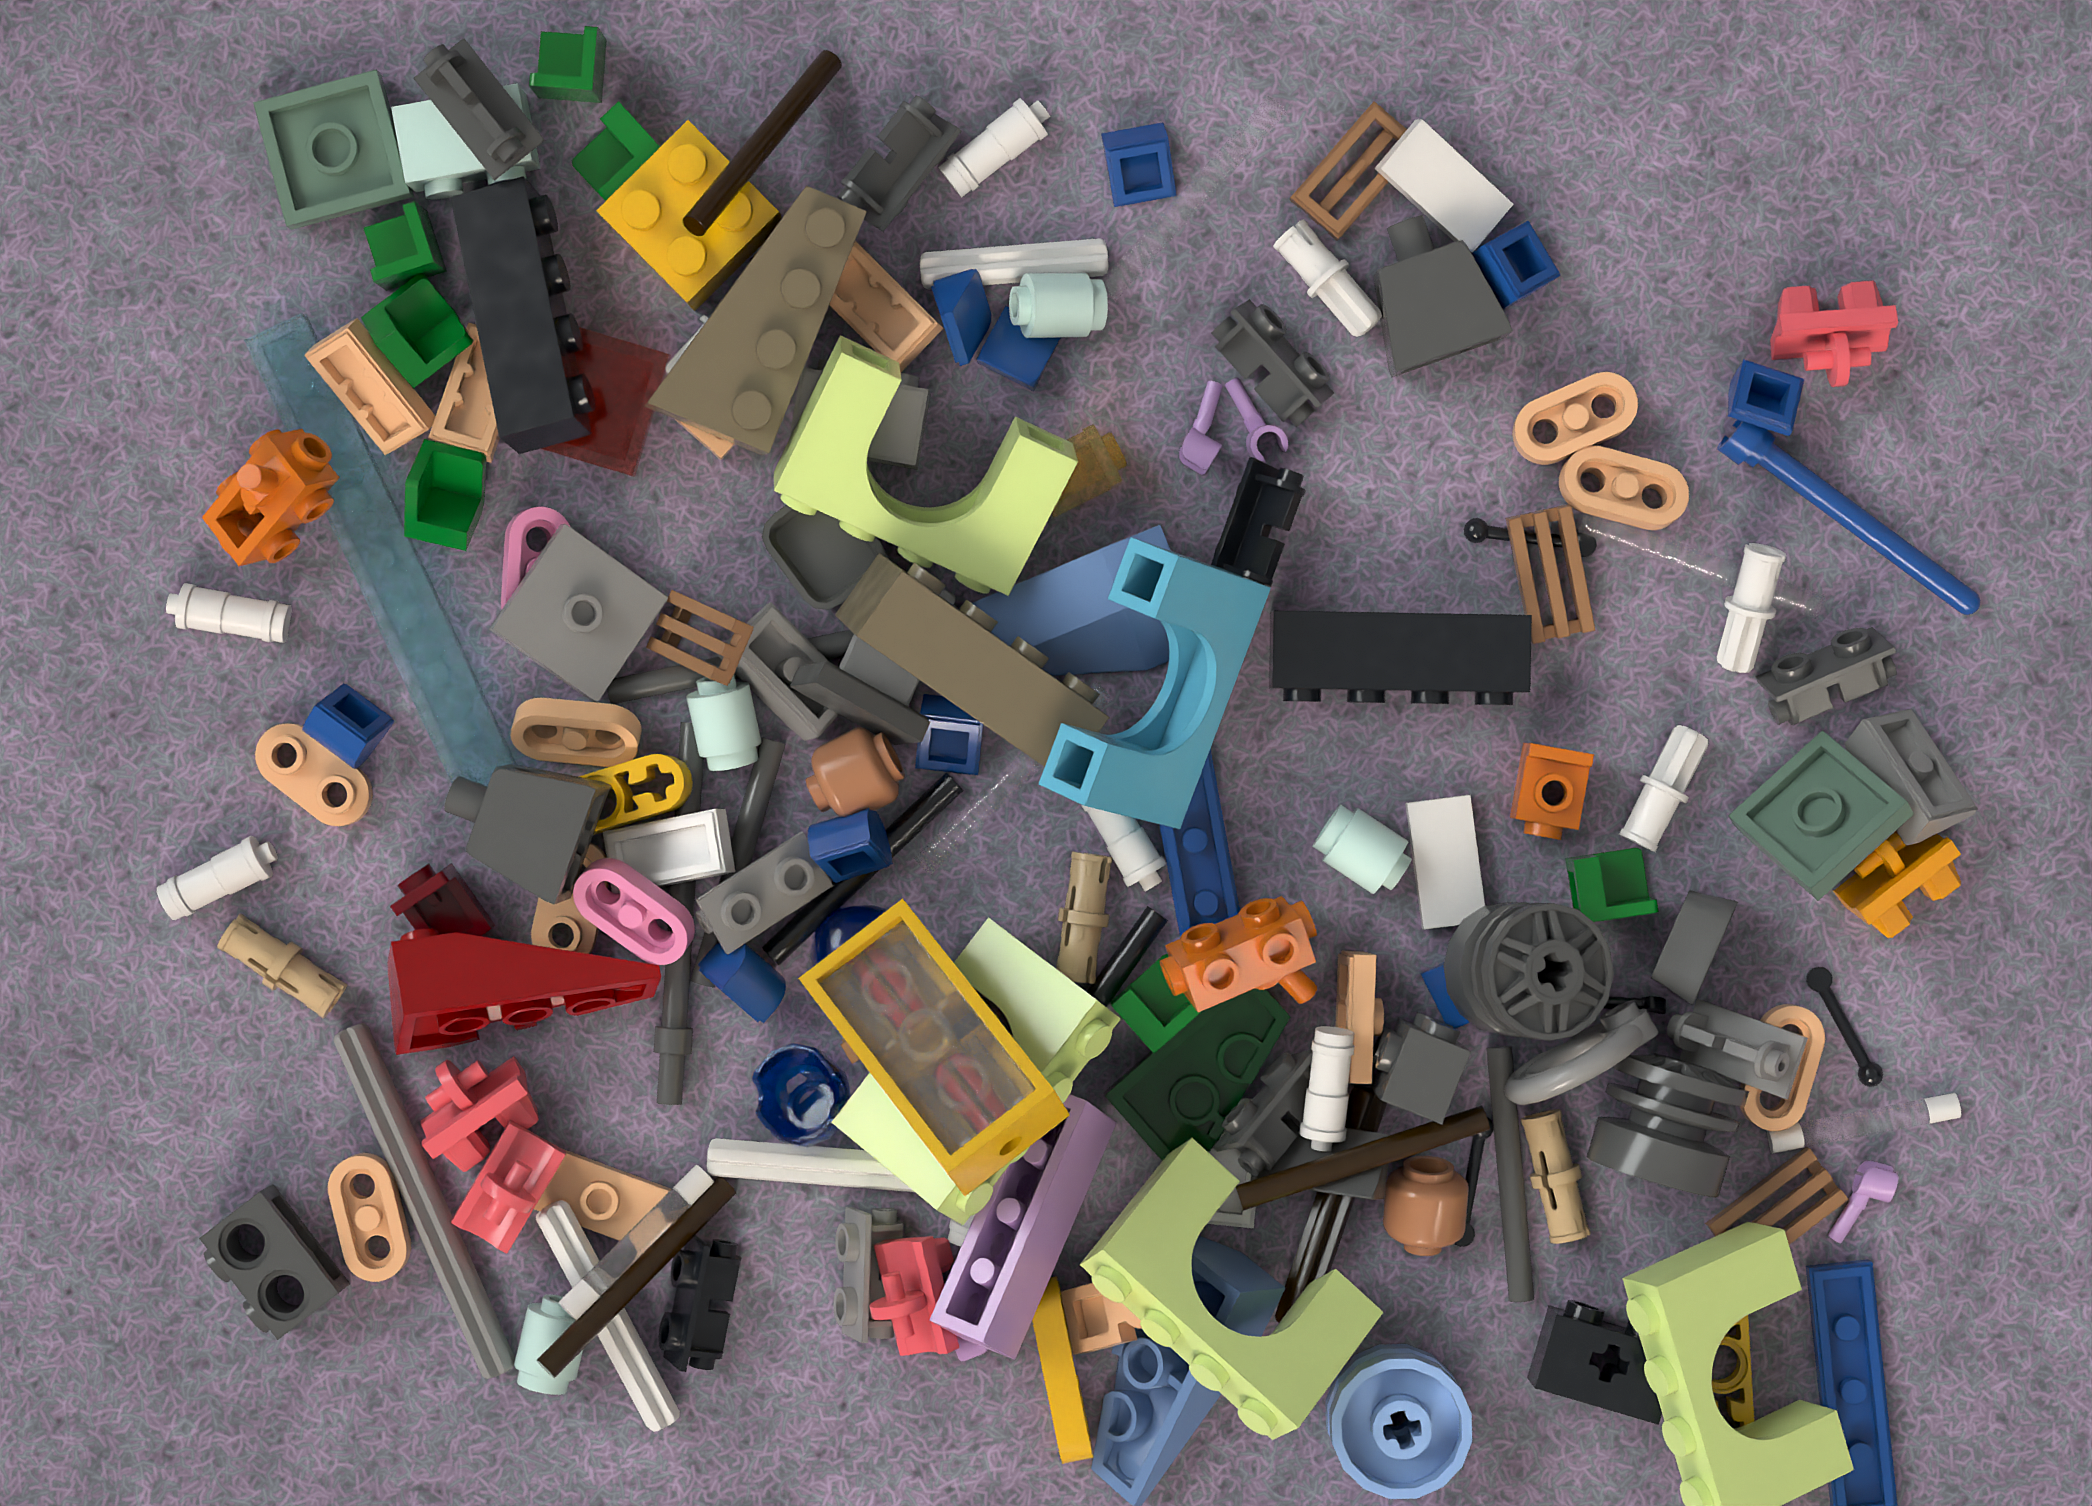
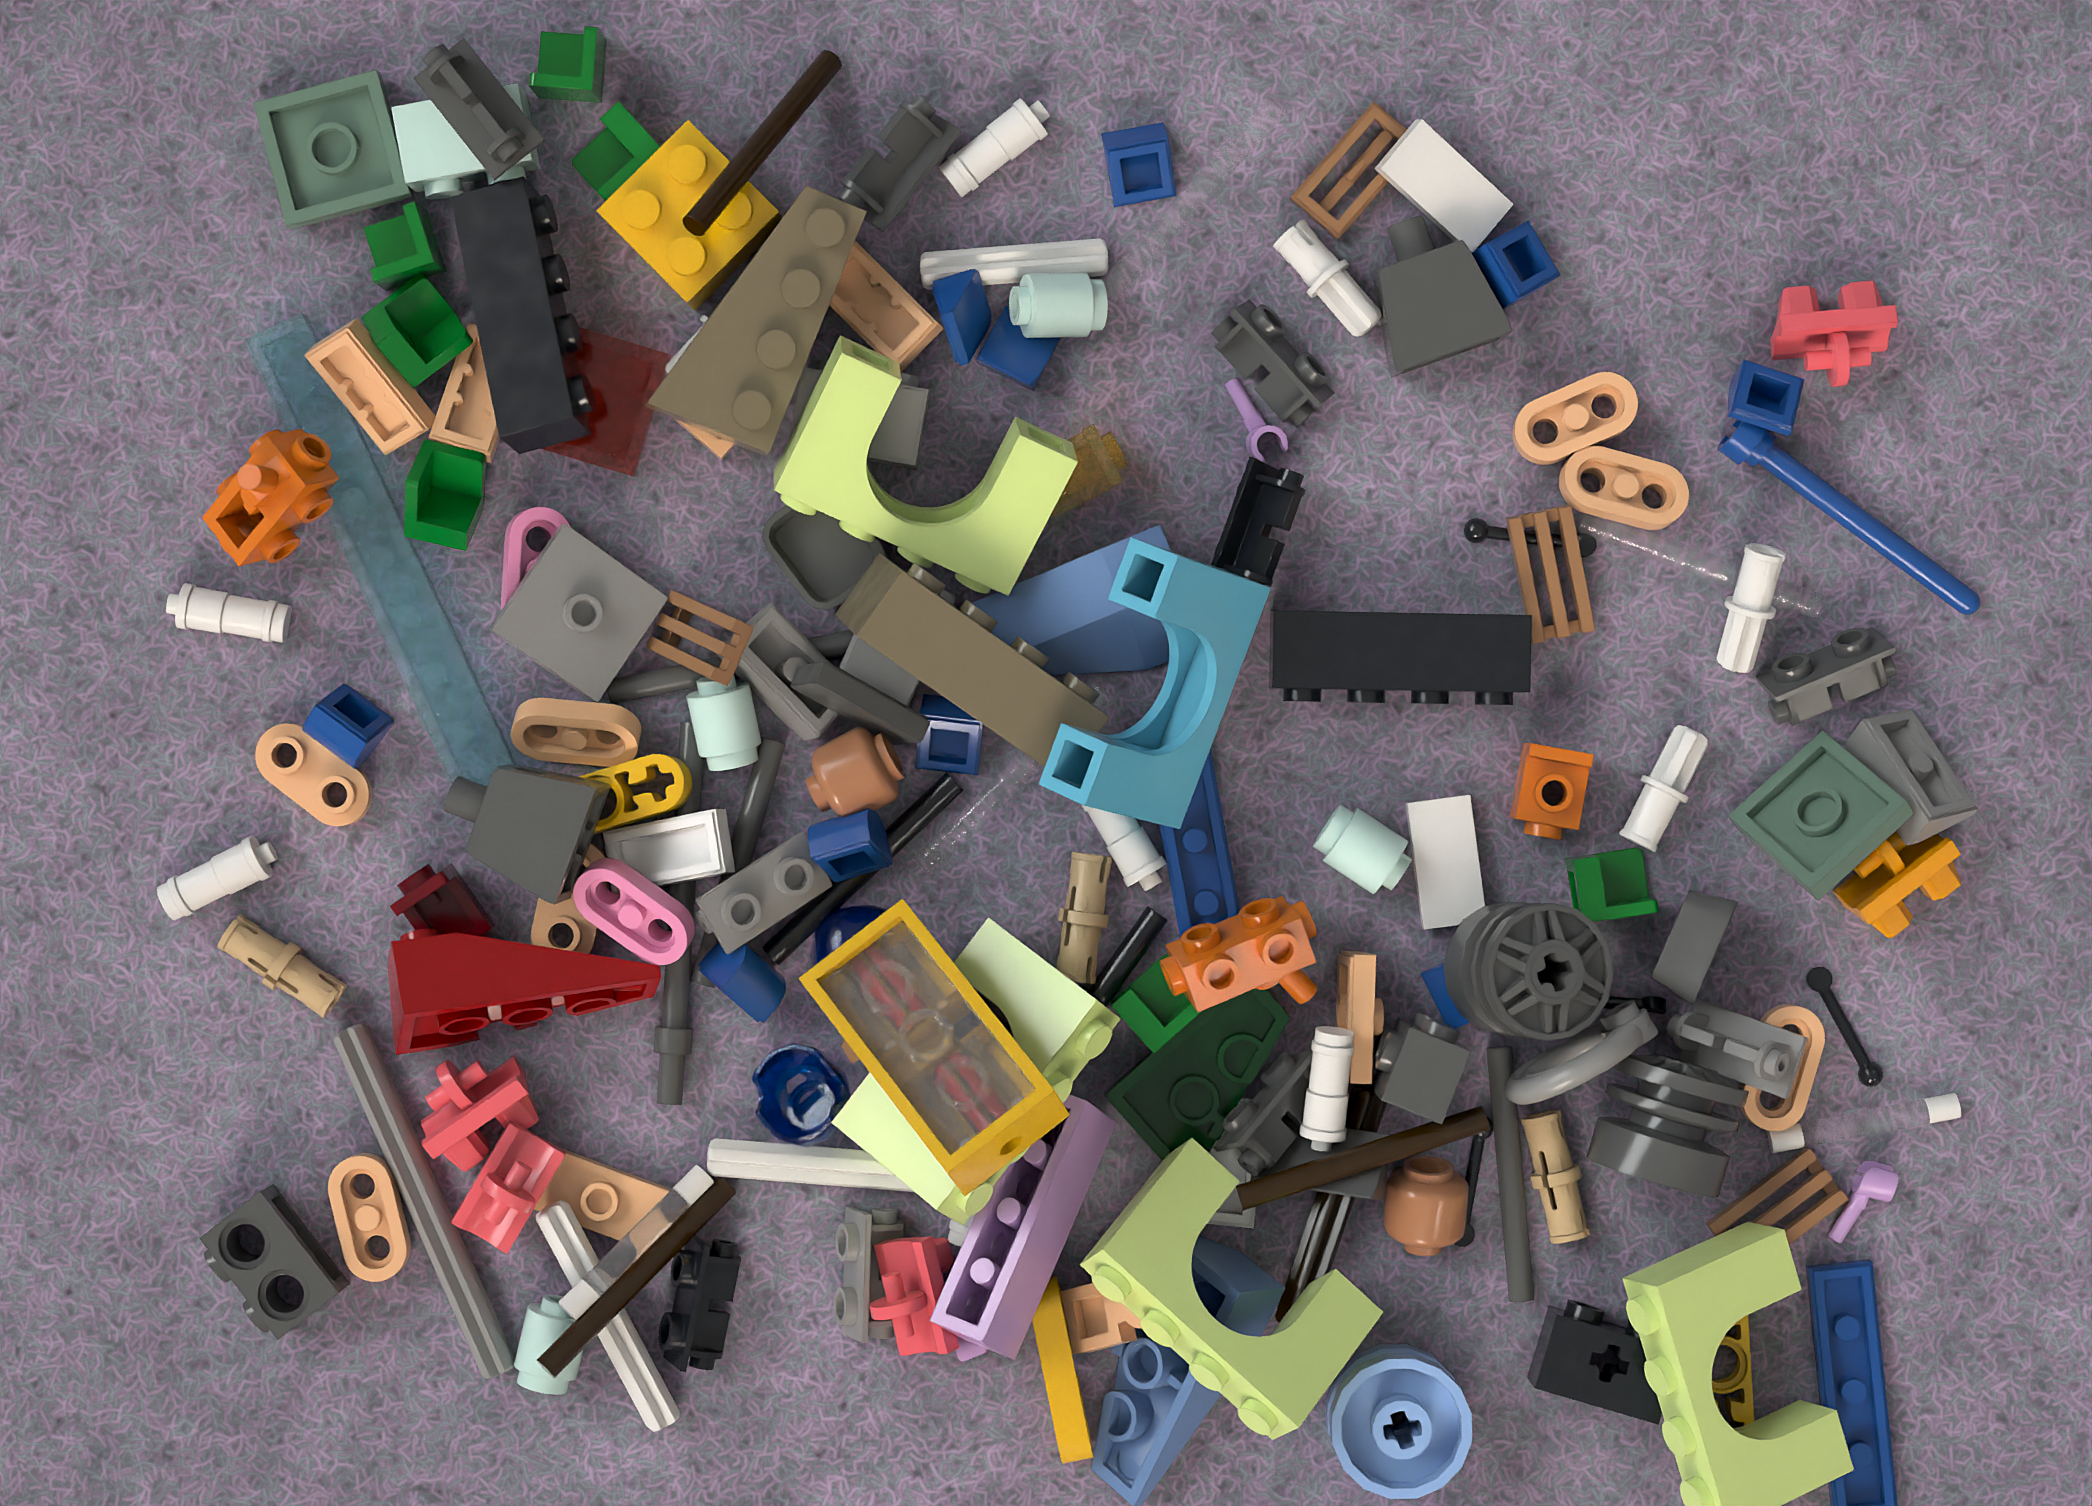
lavender hand [1179,381,1223,475] -> none

